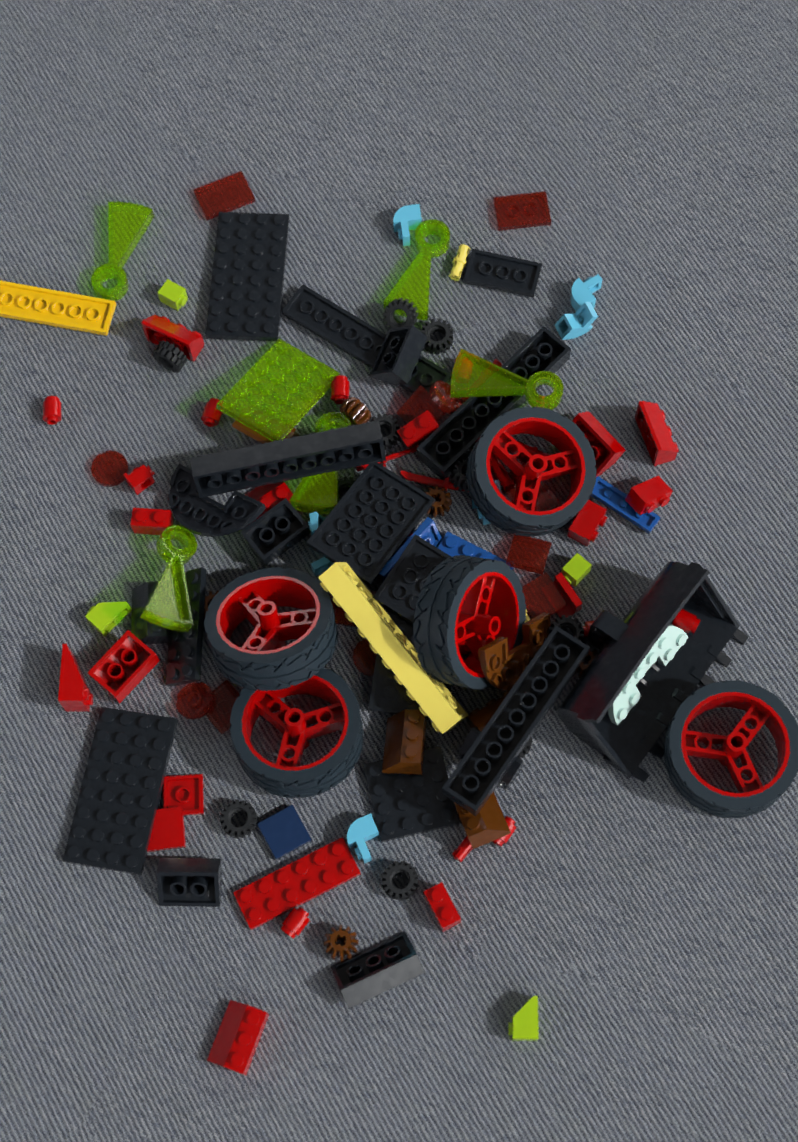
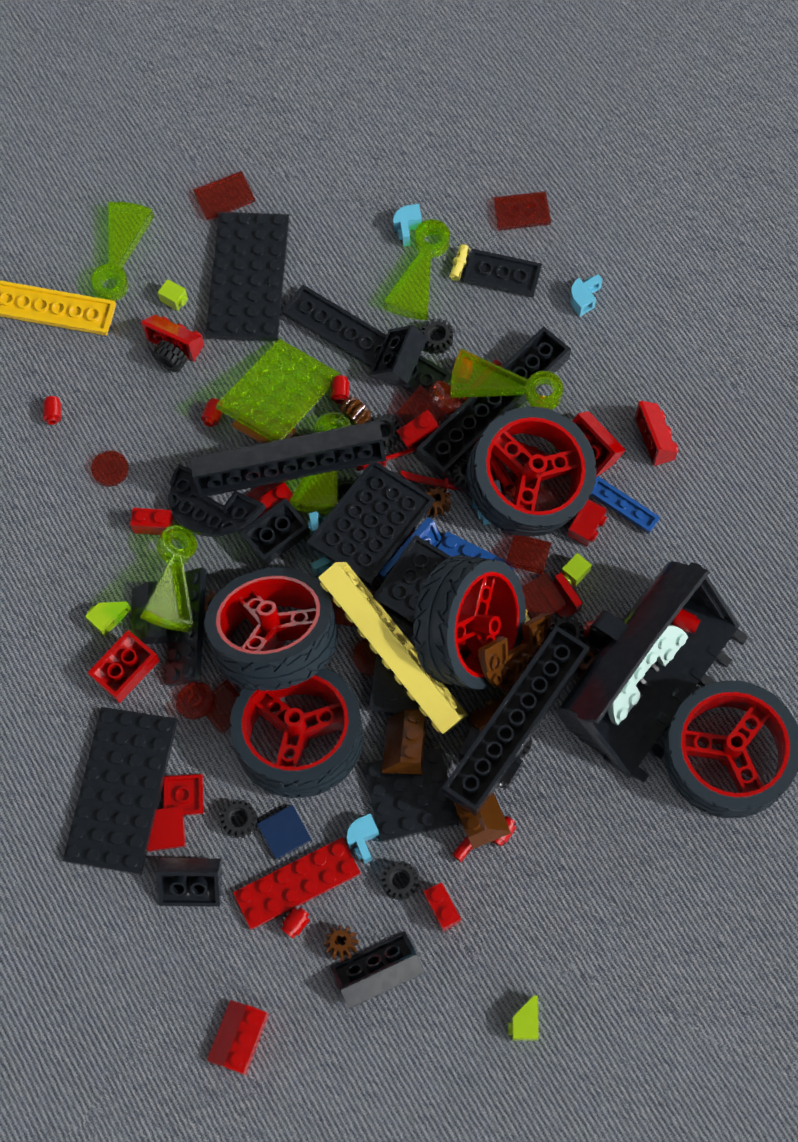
red slope [58,644,93,712] -> none
red brick [123,464,155,495] -> none
black tyre [383,298,418,329] -> none
medium azure brick [554,302,598,340] -> none
red brick [625,475,673,515] -> none

